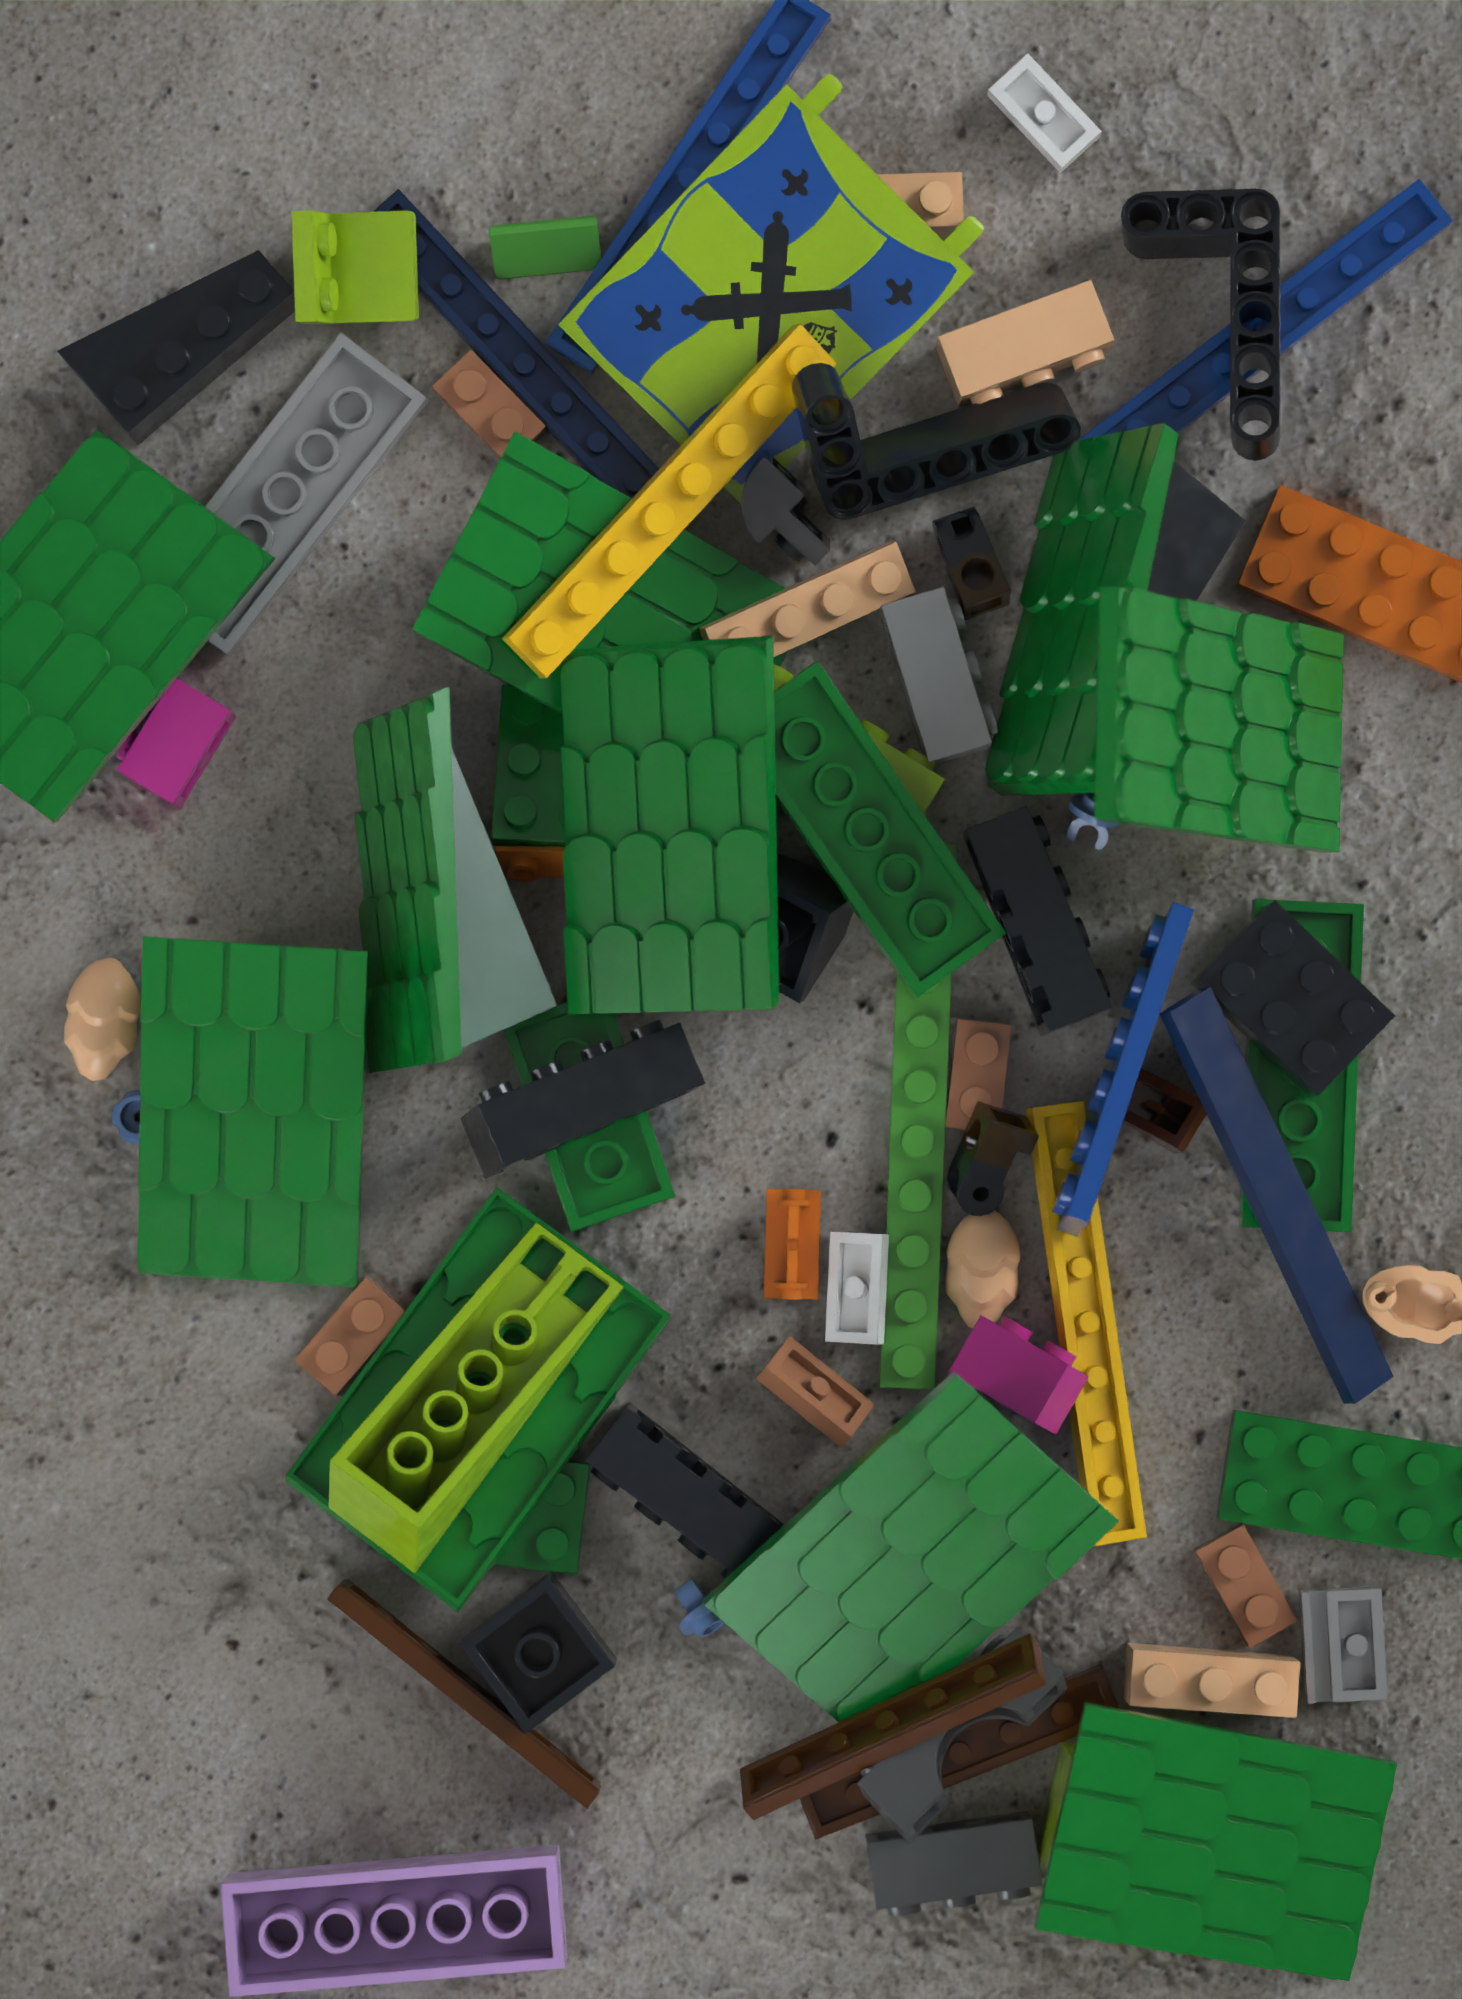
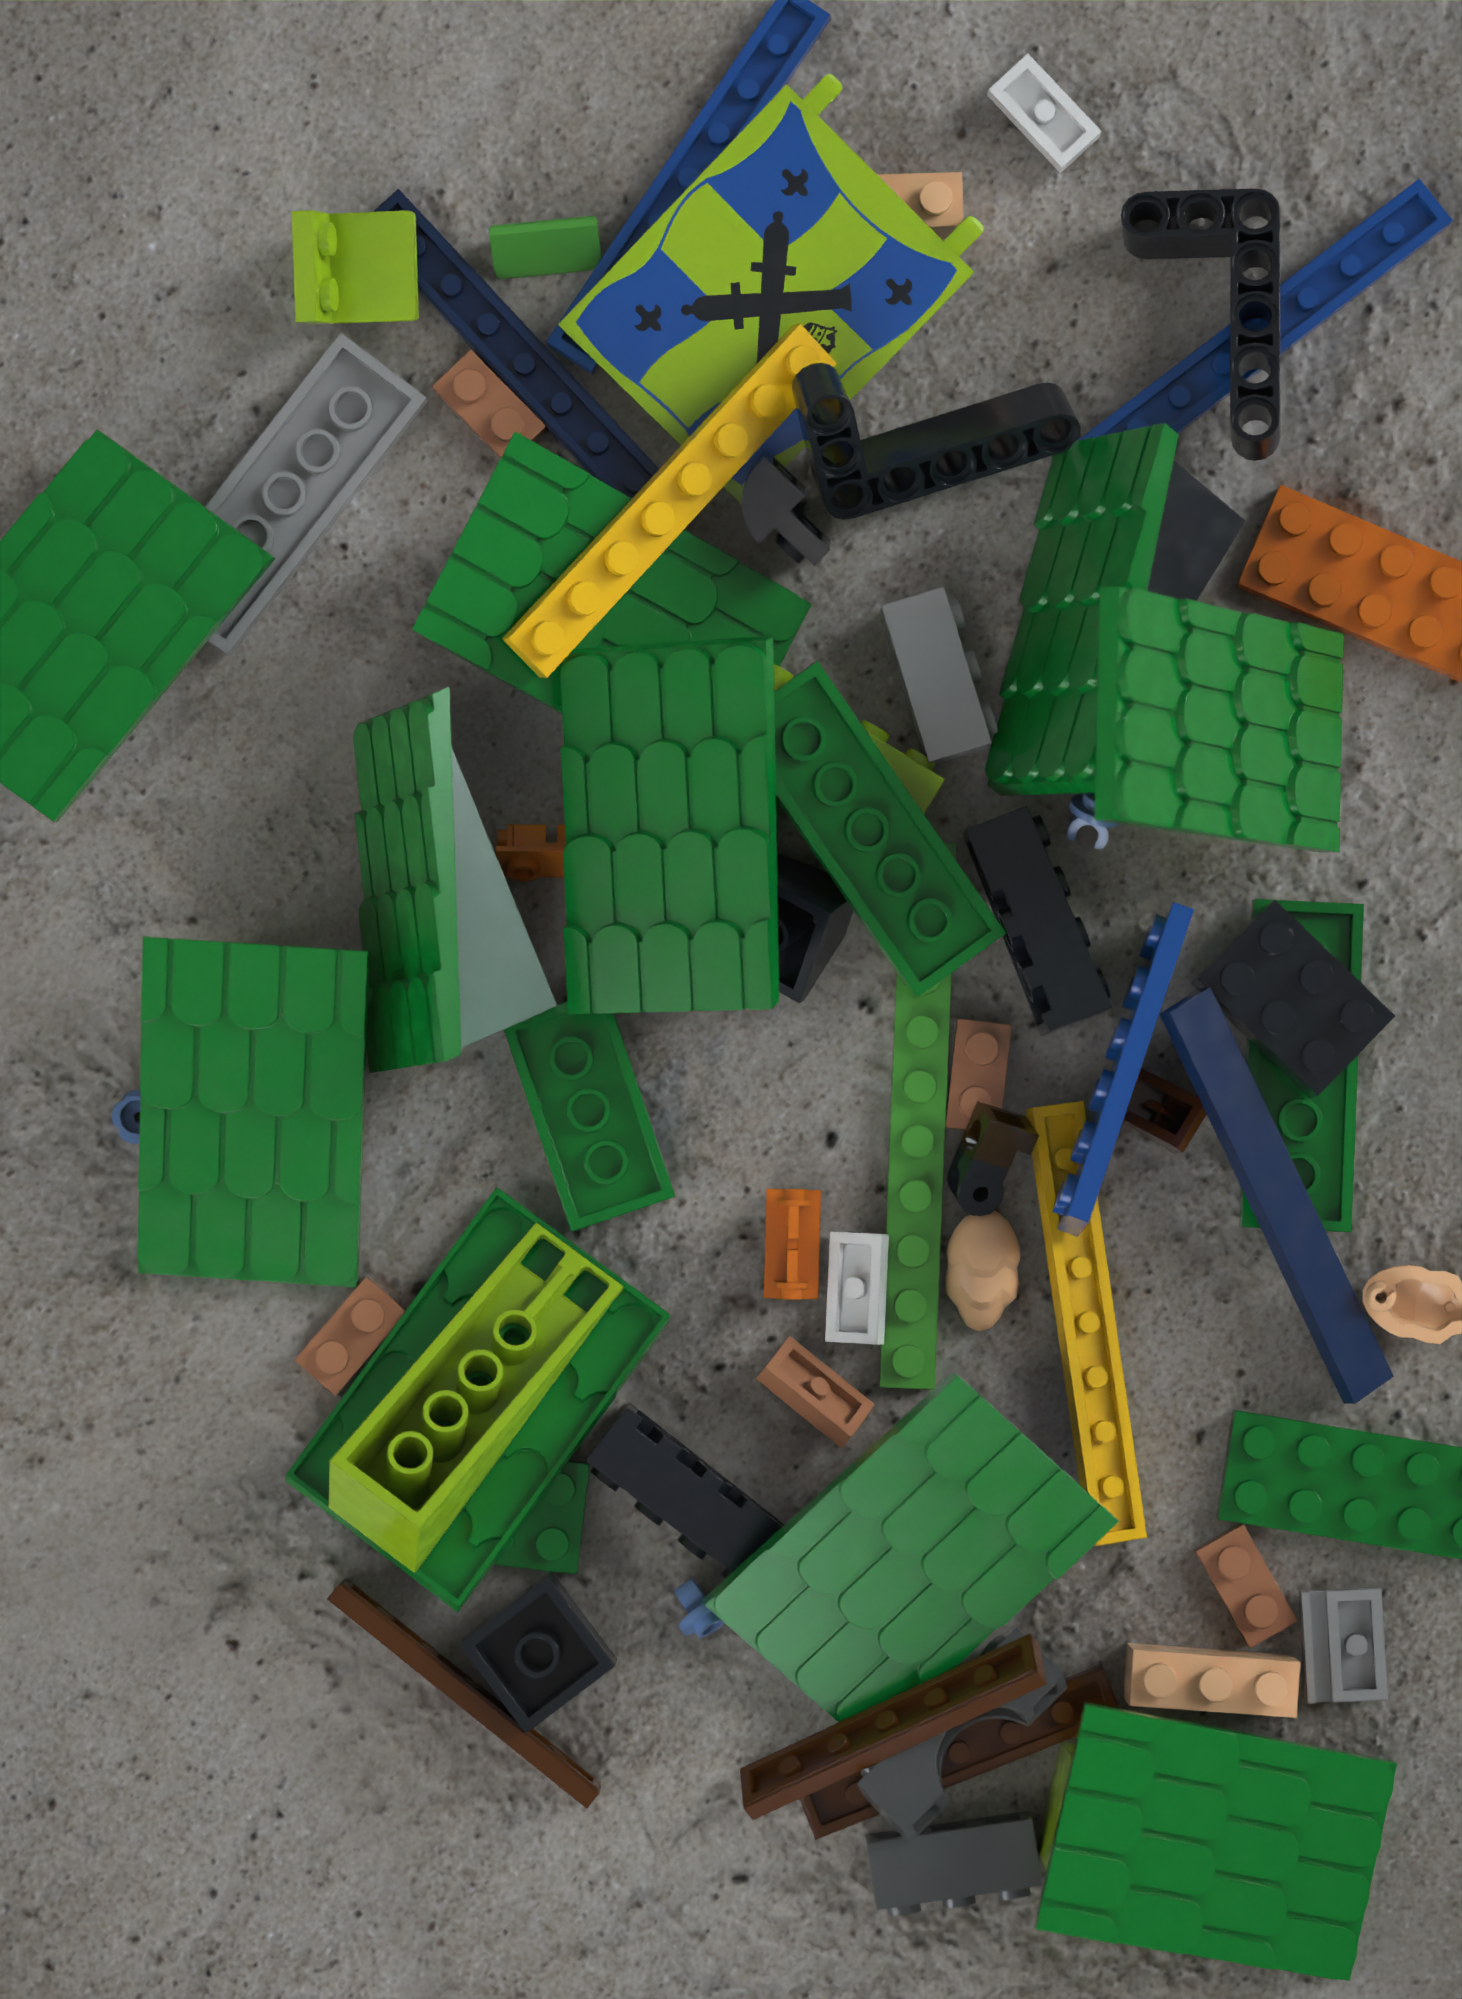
black wedge [57,250,295,445] -> none
light nougat arm [64,957,141,1081] -> none
dark pink brick [117,679,236,809] -> none
lavender brick [221,1845,568,1997] -> none
black wedge [460,1020,706,1179] -> none
green plate [492,685,566,846] -> none
light nougat plate [699,541,916,657] -> none
leg [932,506,1011,621] -> none
light nougat brick [935,280,1114,408] -> none
dark pink brick [948,1315,1088,1435] -> none

